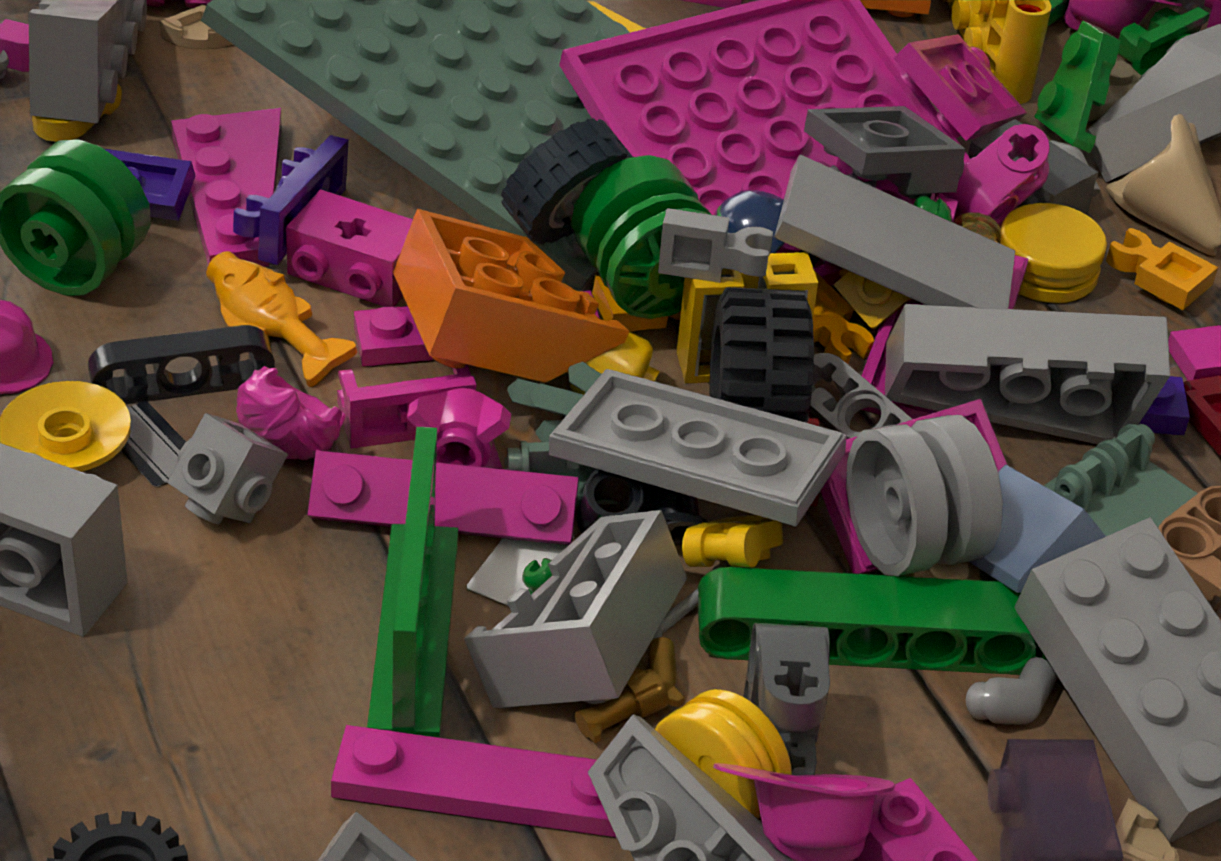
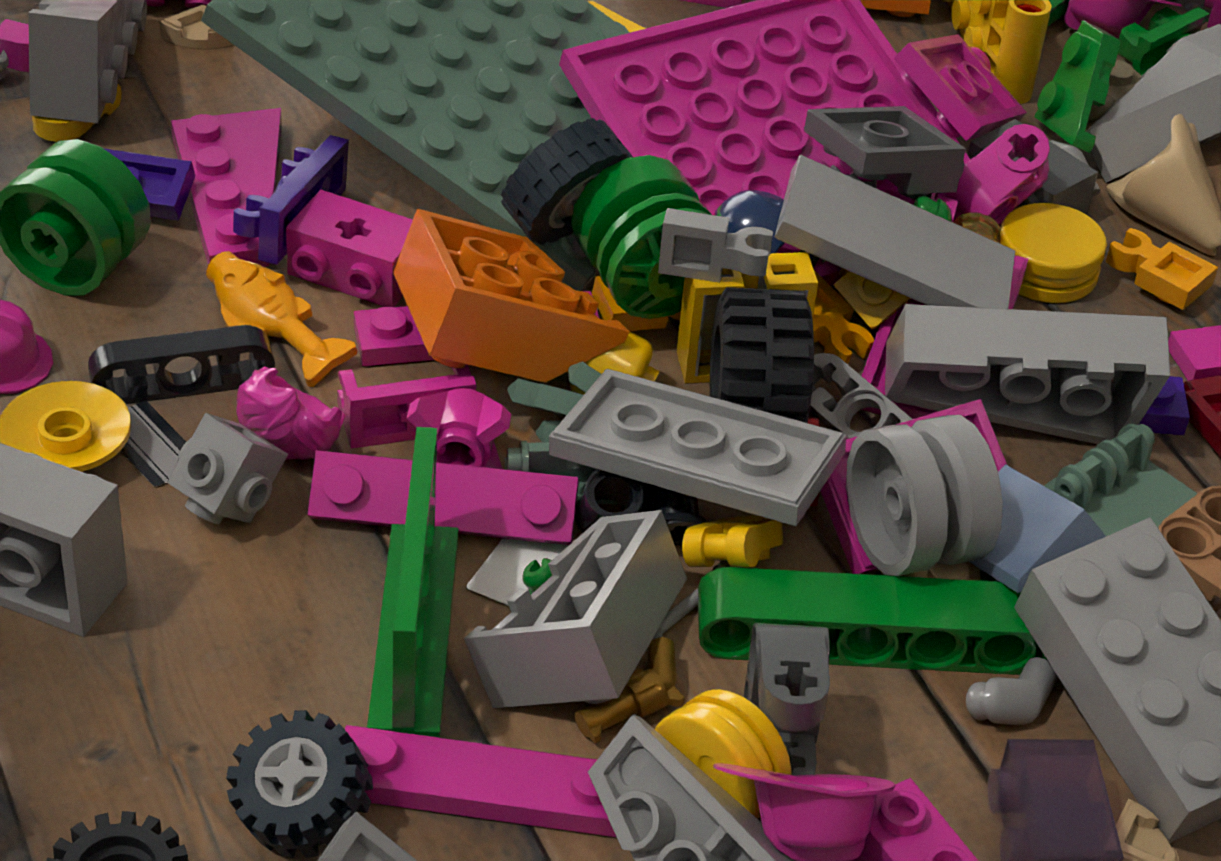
none -> black wheel [226,710,373,858]

